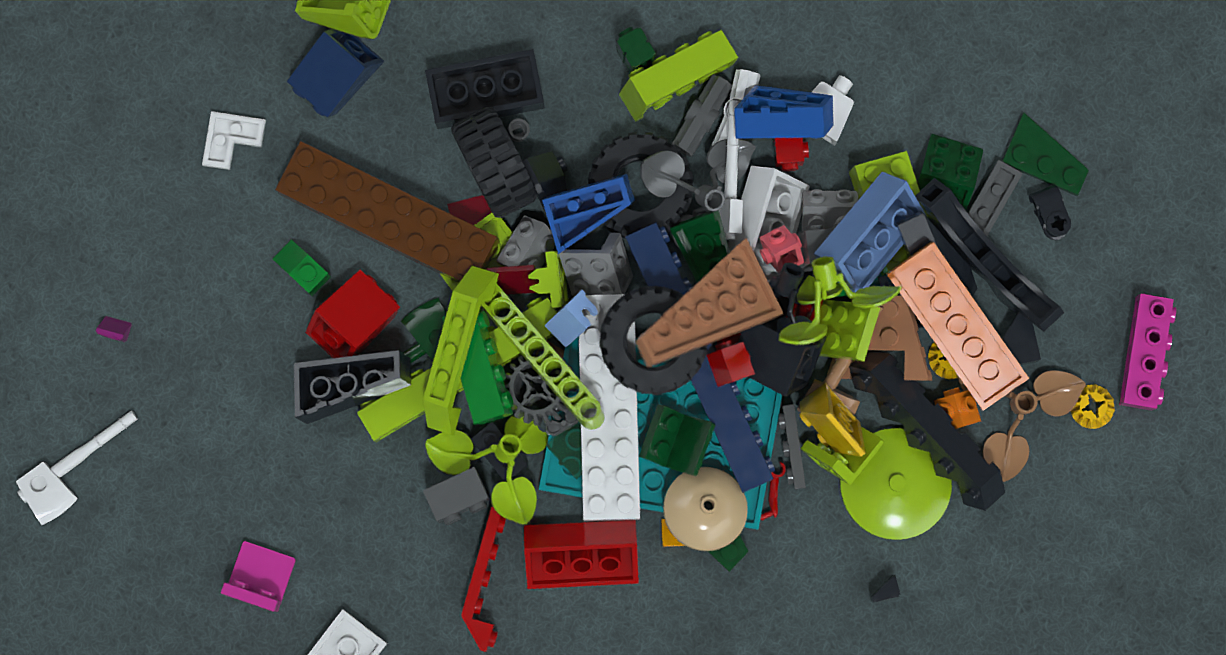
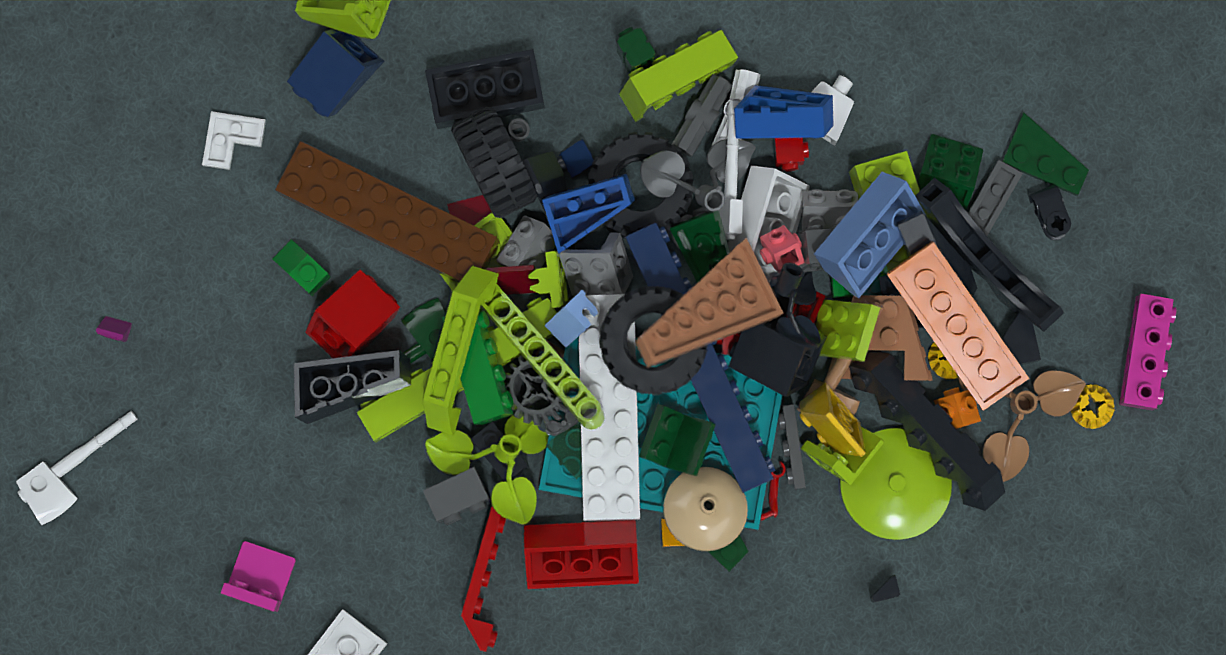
red brick [707,340,755,387] -> none
lime plant [779,256,902,344] -> none
none -> dark blue slope [559,139,594,179]

